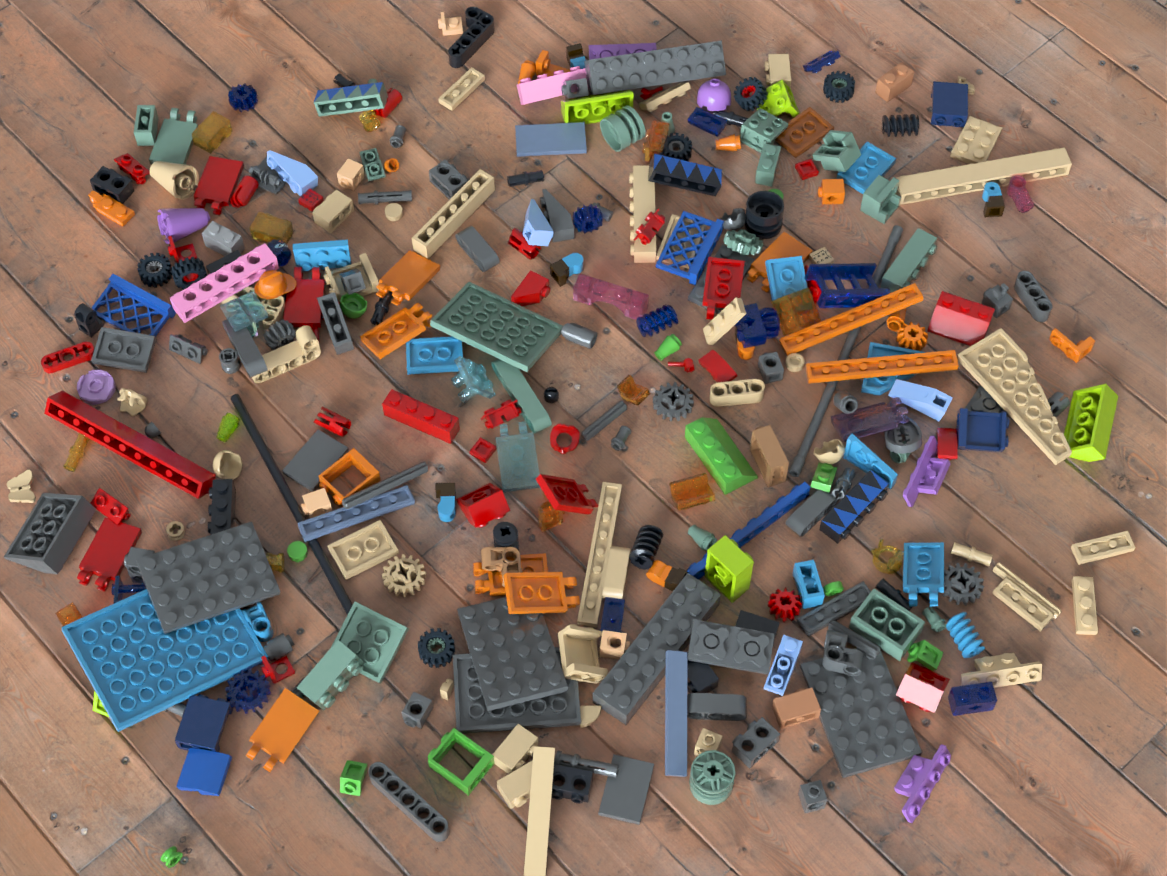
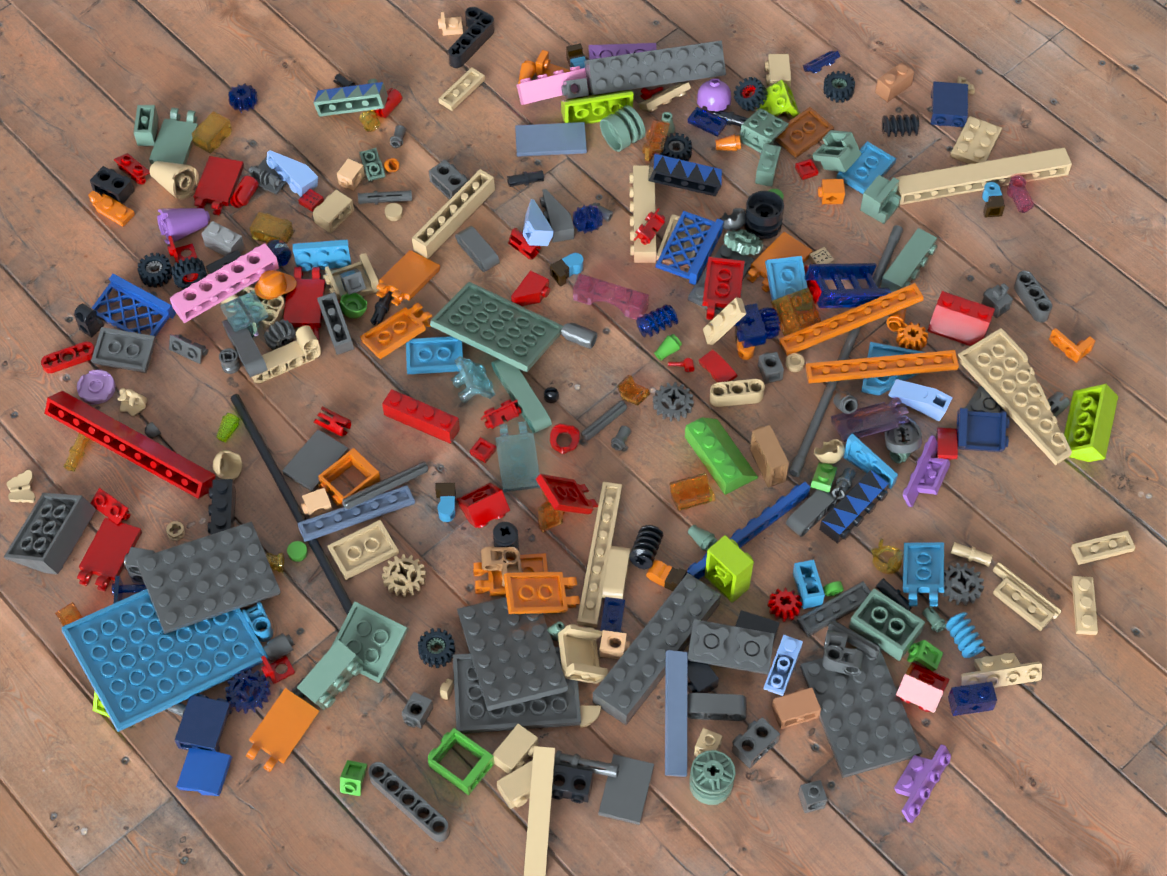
bright green bush [160,846,183,868] -> none
none -> sand green arm [547,621,565,641]

